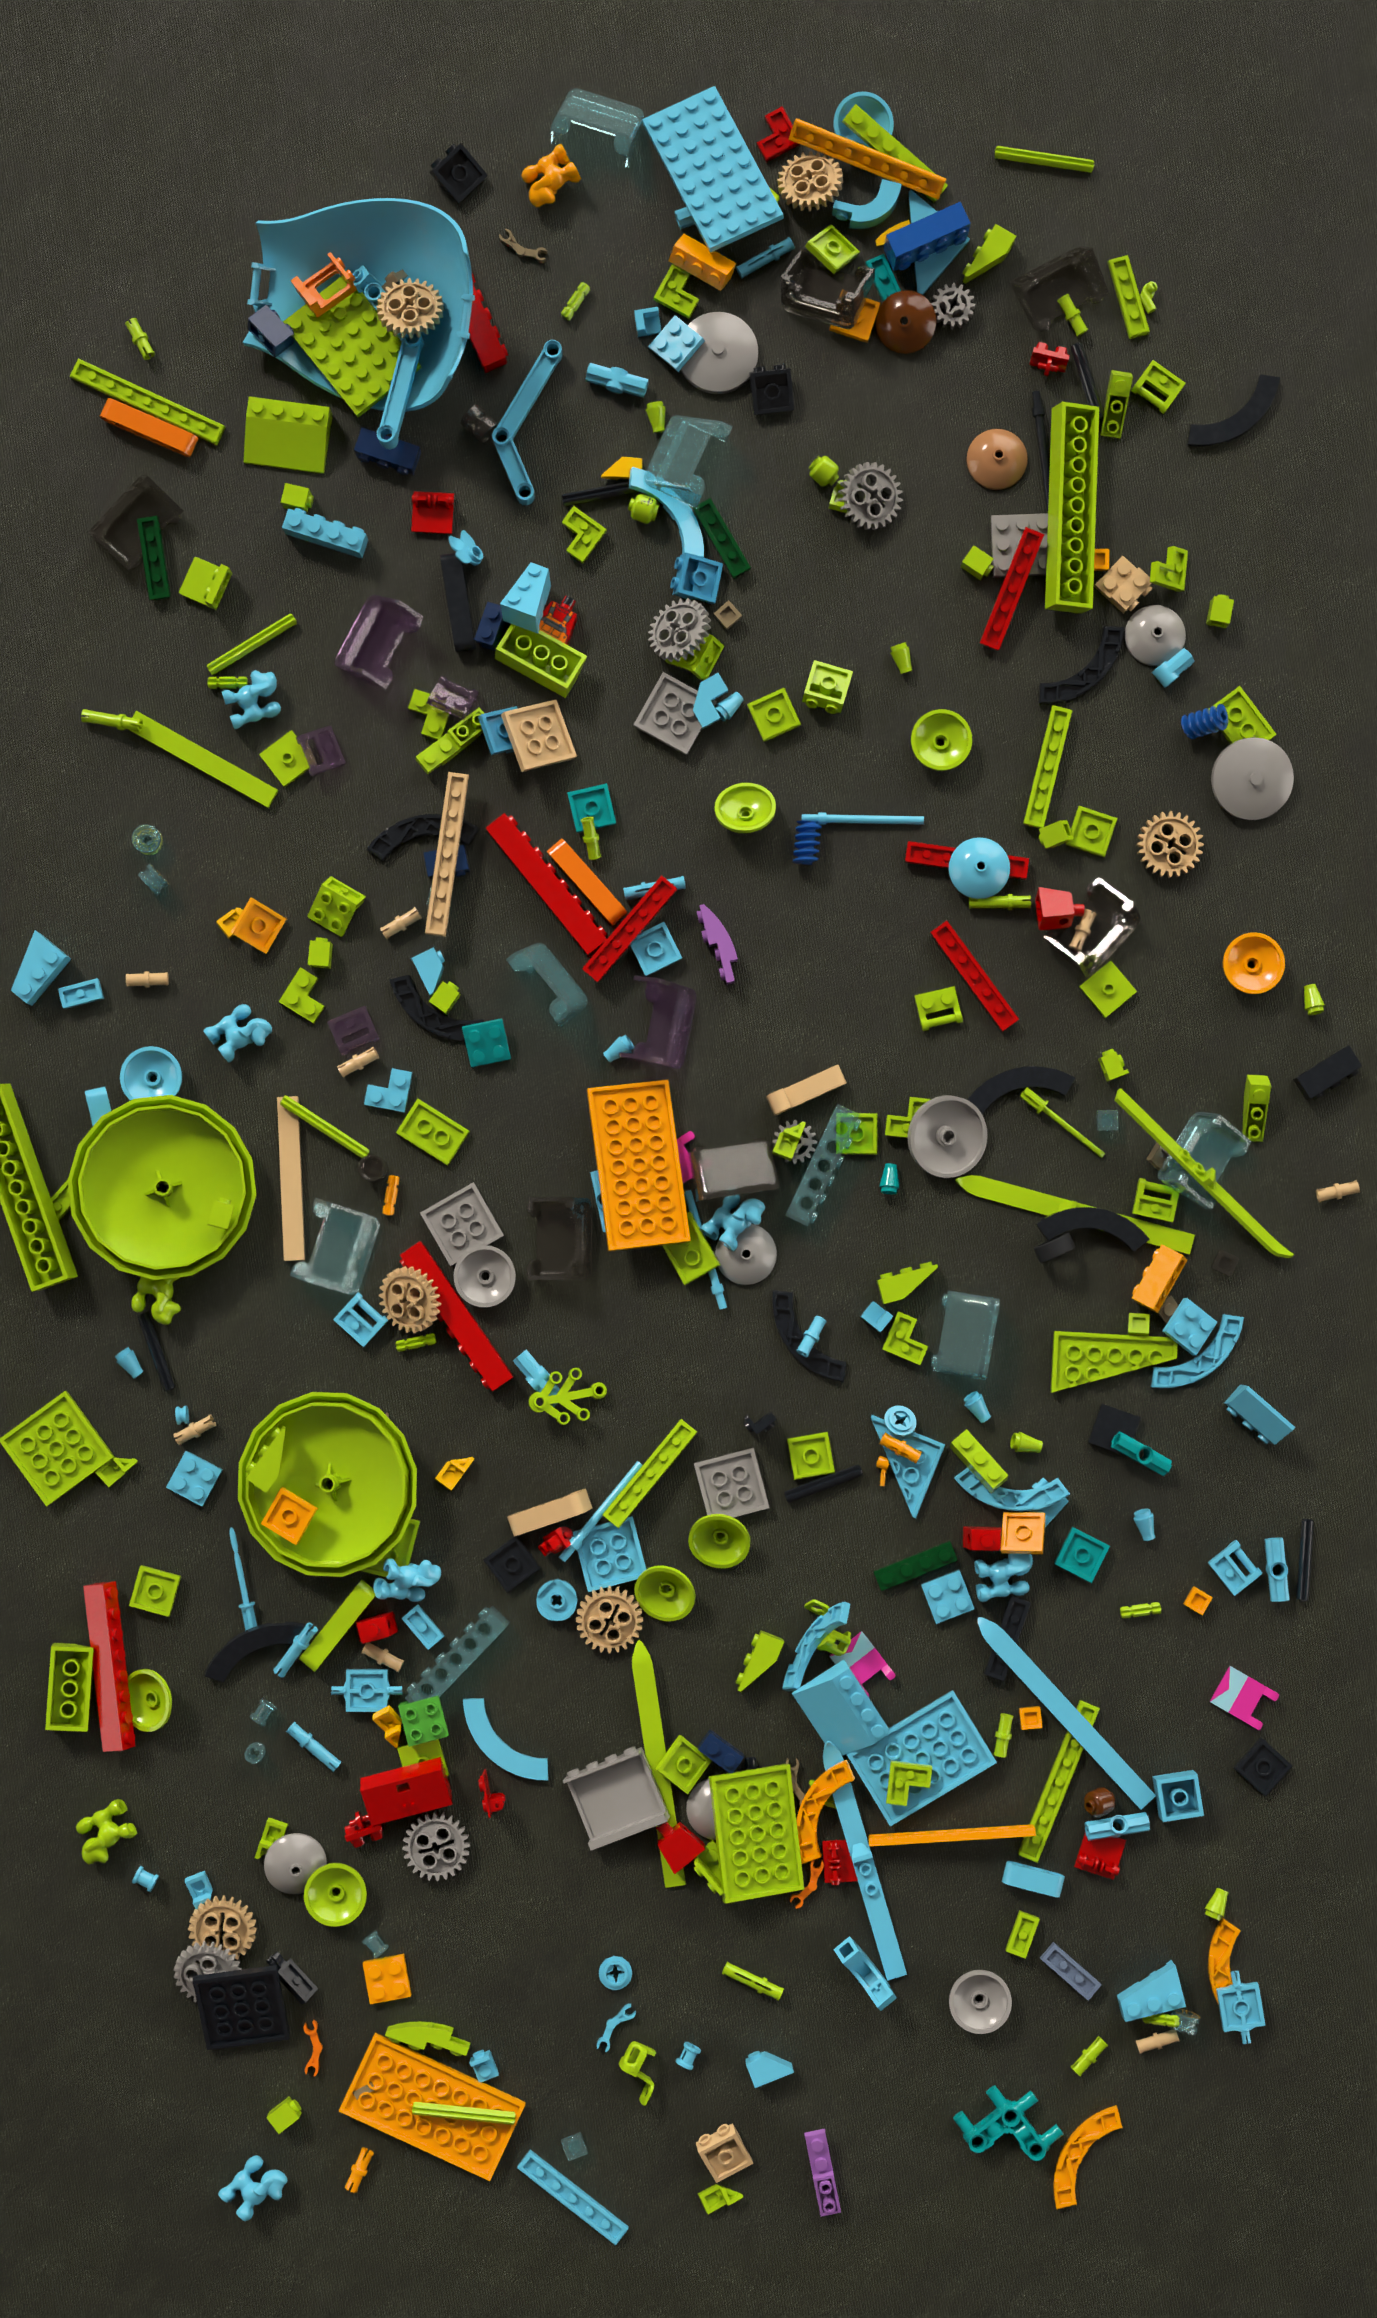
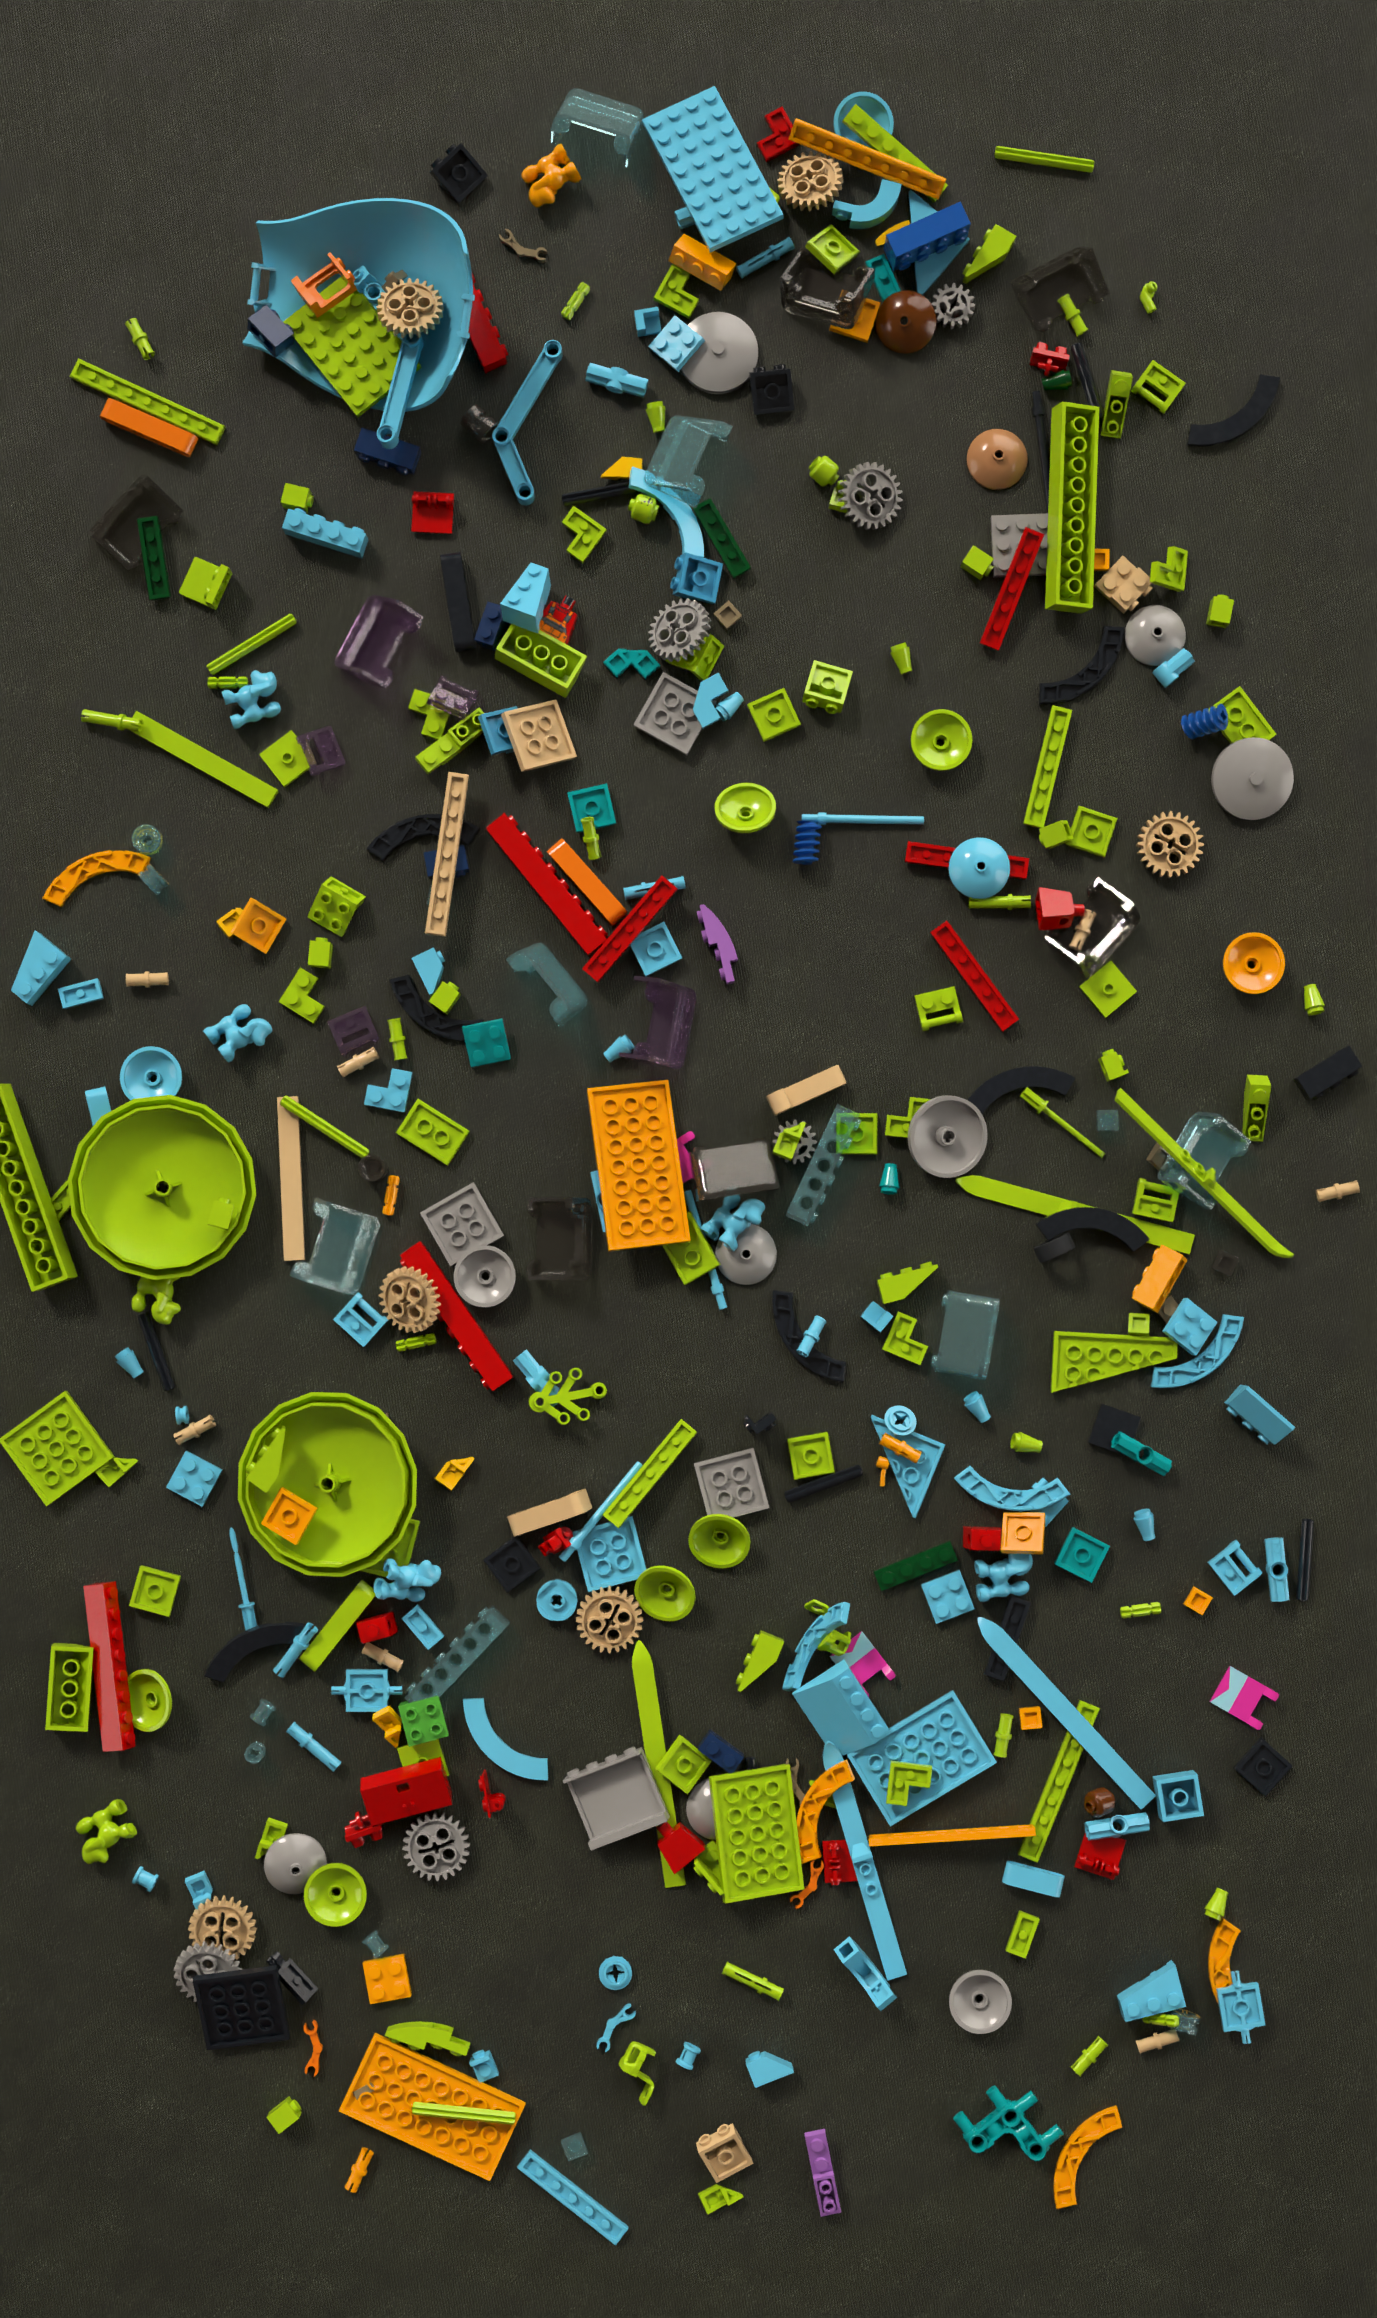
medium azure animal [218,2155,288,2221] -> none
lime slope [244,396,333,474] -> none
tan pin [380,907,422,939] -> none
medium azure plate [449,530,483,566] -> none
lime brick [950,1429,1009,1494] -> none
sand blue plate [1040,1942,1102,2000] -> none
lime tile [1108,255,1150,339] -> none
none -> light orange tile [42,850,151,907]
none -> lime pin [387,1018,407,1060]
none -> teal tile [603,649,660,680]
none -> dark green cone [1042,369,1072,391]

